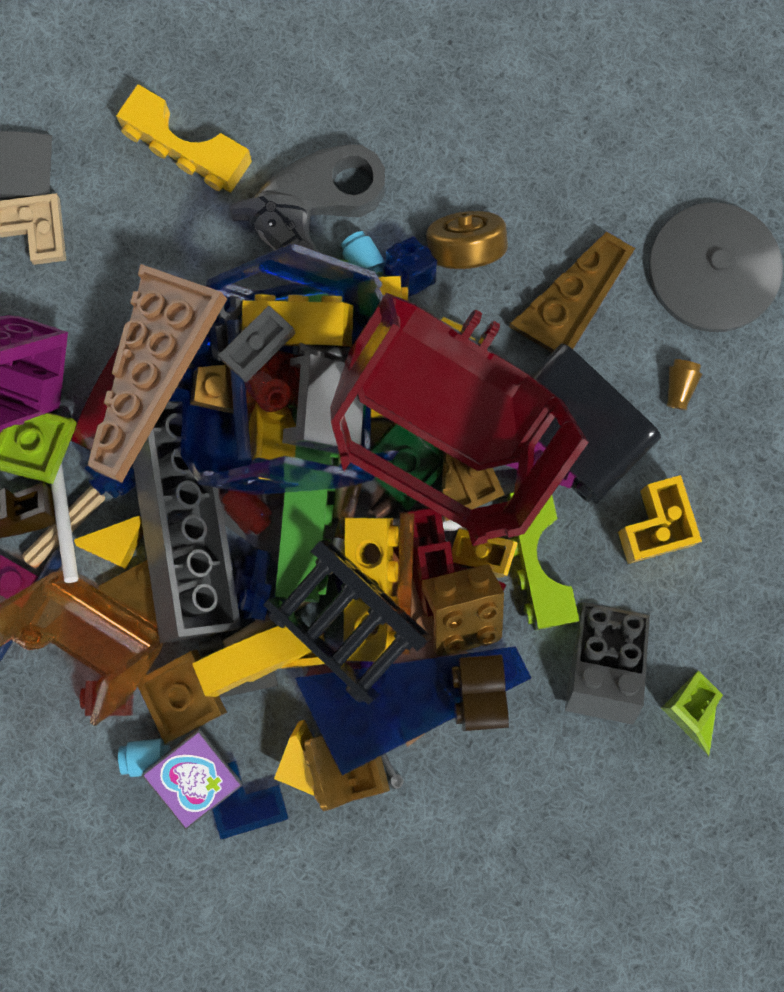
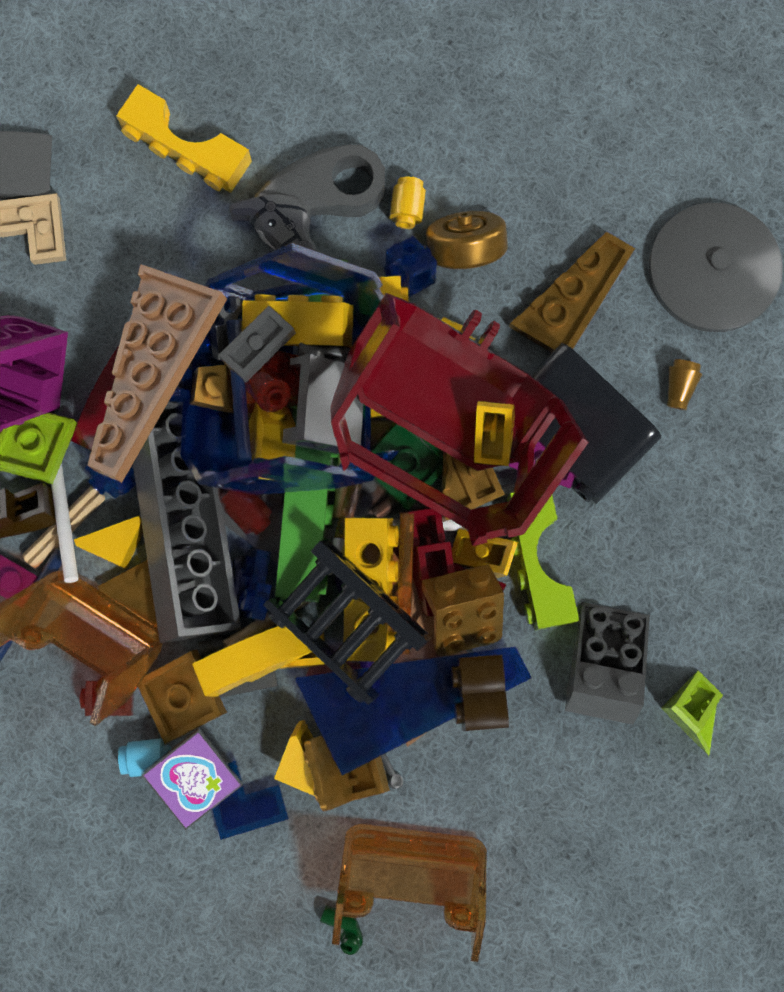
medium azure brick [341,231,386,281] -> none
yellow brick [618,475,702,564] -> none
none -> dark green arm [320,905,363,955]
none -> clear orange windscreen [332,824,487,962]
none -> yellow brick [389,176,426,229]
none -> yellow slope [474,401,515,466]

